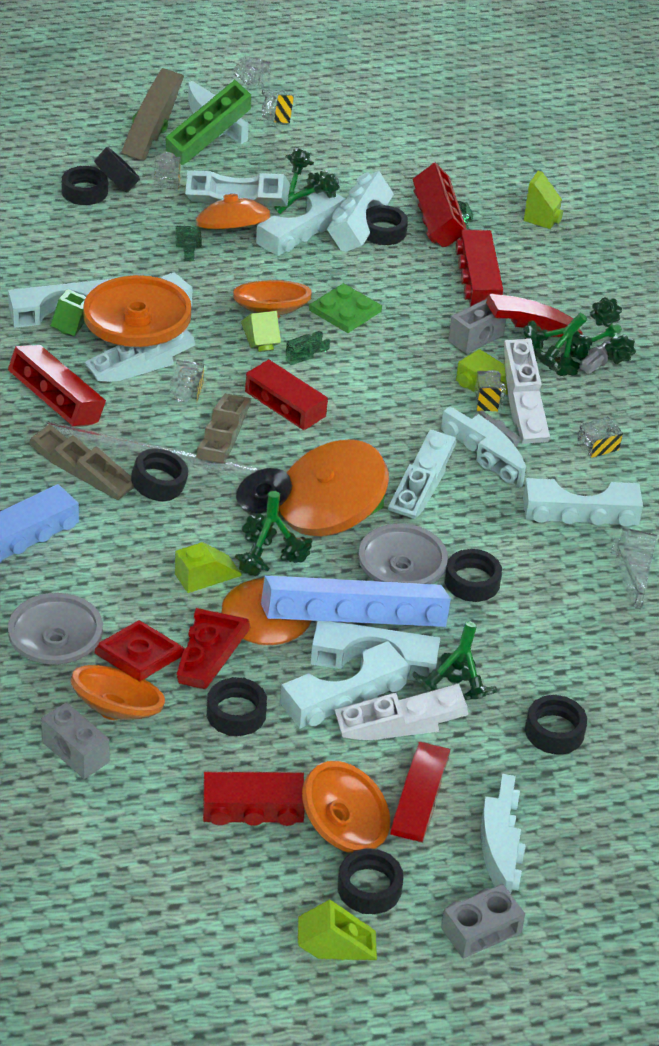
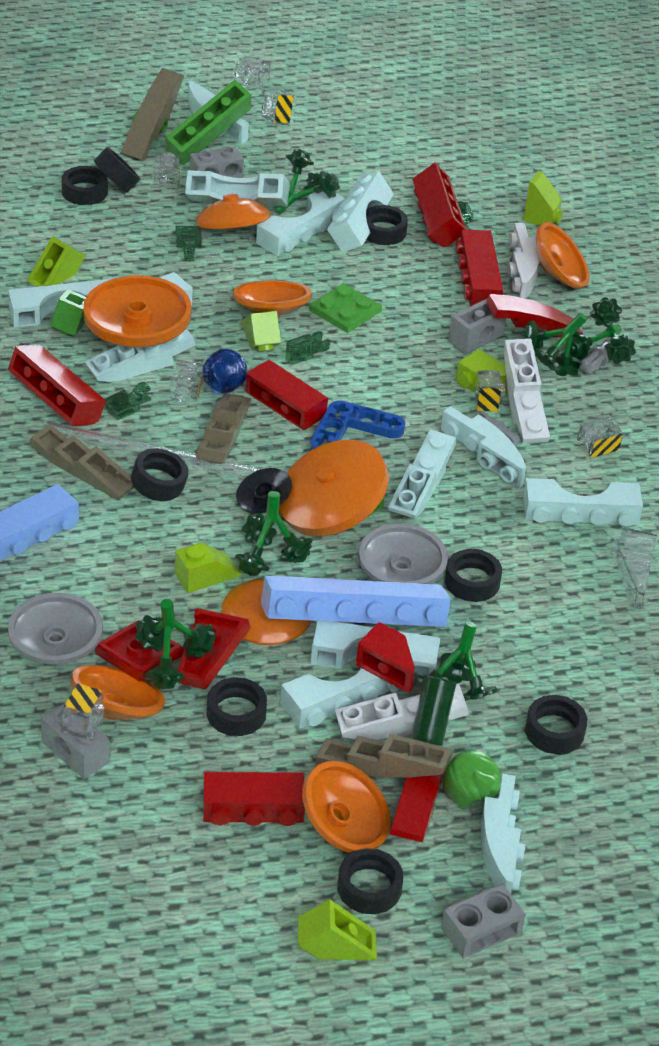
none -> lime slope [27,236,86,287]
none -> clear brick [61,683,105,741]
none -> clear green plate [104,382,151,421]
none -> dark green plant [135,599,216,690]
none -> light grey brick [190,146,244,178]
none -> clear blue hair [202,349,247,394]
none -> blue beam [310,400,406,450]
none -> dark tan slope [315,733,453,777]
none -> red slope [356,622,415,694]
none -> dark green brick [411,675,457,746]
none -> bright green hair [443,750,501,810]
none -> white slope [508,223,540,299]
none -> orange dish [535,222,590,289]

